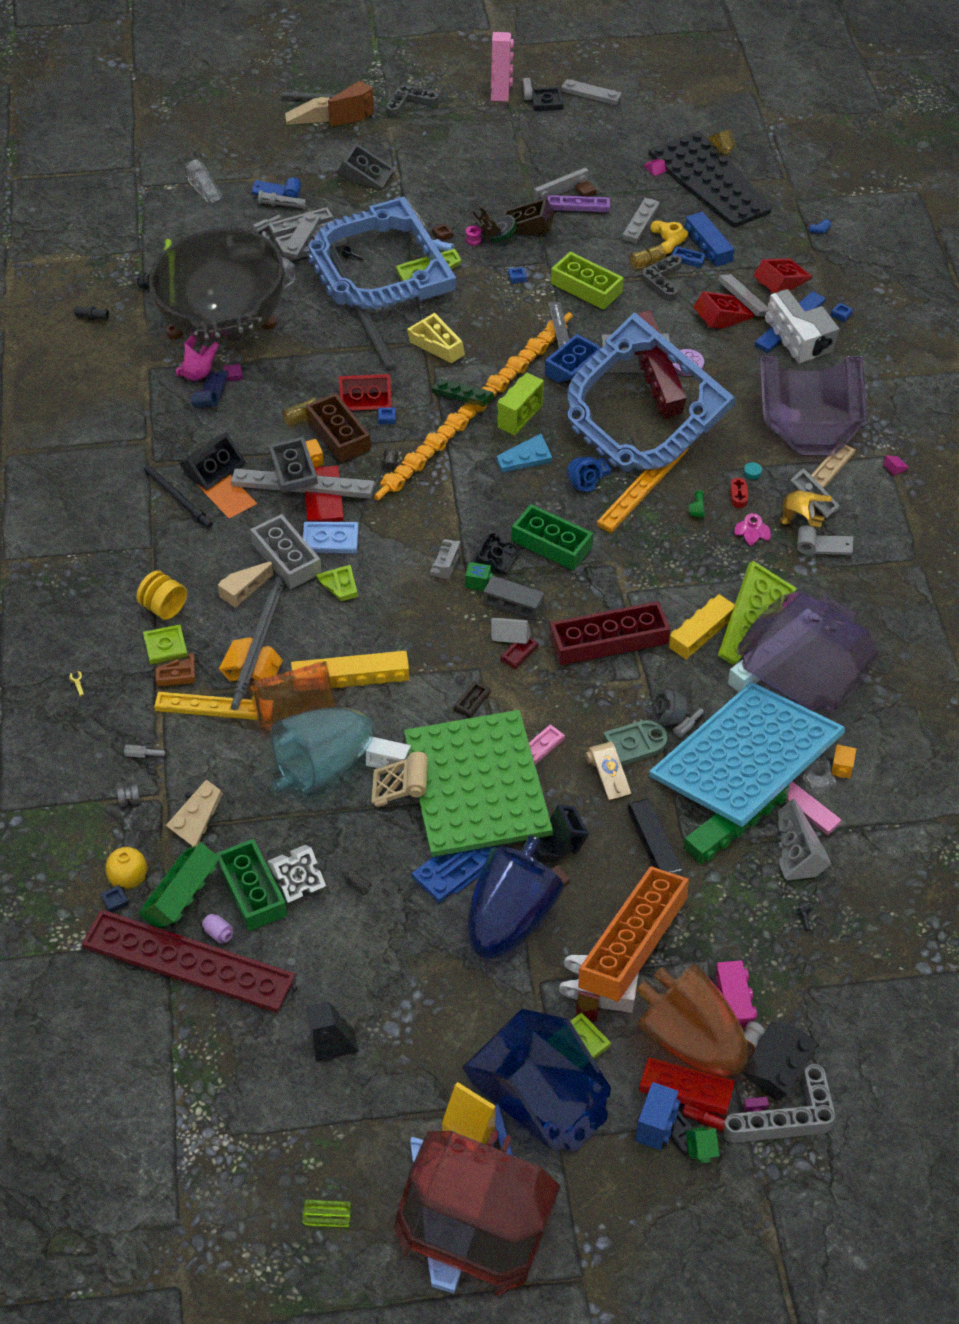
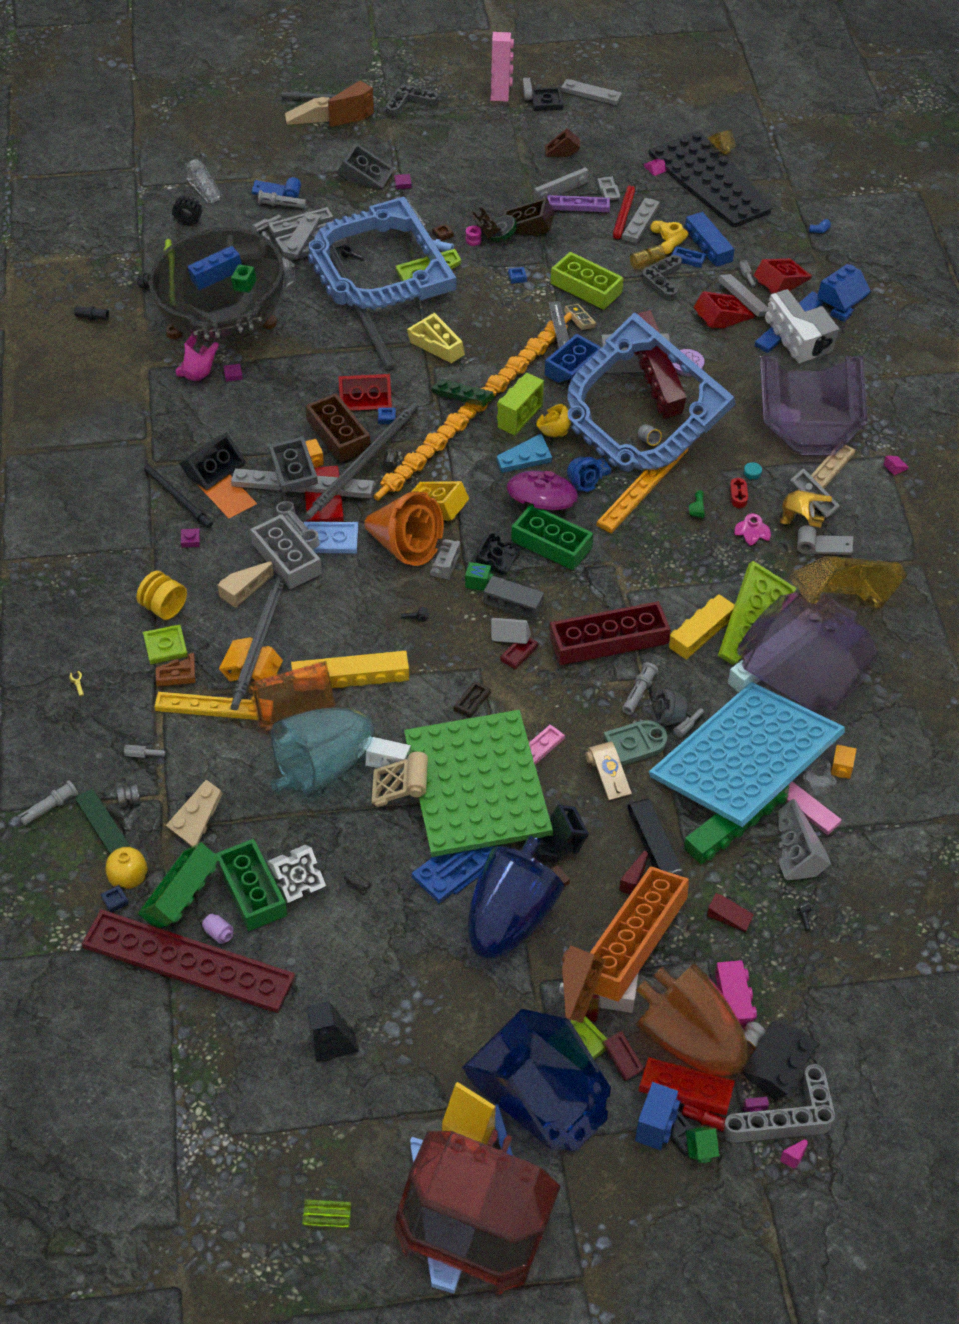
dark blue door [191,371,228,408] -> none
clear yellow pin [282,397,317,426] -> none
lime wing [316,565,359,602] -> none
reddish brown tile [575,181,597,197] -> none
none -> light grey pin [18,780,78,826]
none -> dark green tile [74,788,130,855]
none -> black tyre [172,196,203,226]
none -> magenta plate [181,528,200,548]
none -> blue brick [187,246,242,290]
none -> green brick [231,264,257,293]
none -> light grey piece [276,501,320,549]
none -> dark grey axle [305,402,419,519]
none -> orange cone [364,491,444,566]
none -> magenta tile [394,174,412,189]
none -> black hand [401,607,429,622]
none -> yellow slope [411,481,469,521]
none -> magenta brick [507,471,578,510]
none -> yellow cylinder [536,404,571,437]
none -> copper slope [545,128,580,157]
none -> dark orange slope [562,945,606,1023]
none -> tile [564,304,596,330]
none -> light grey slope [597,176,621,200]
none -> dark red tile [602,1031,645,1081]
none -> red axle [612,185,635,239]
none -> dark red slope [619,851,648,894]
none -> light grey pin [622,662,659,715]
none -> light grey wheel [638,424,662,446]
none -> dark red slope [707,893,754,932]
none -> light grey axle [738,260,756,287]
none -> dark pink slope [780,1139,808,1169]
none -> clear yellow windscreen [789,556,907,608]
none -> blue slope [817,264,871,312]

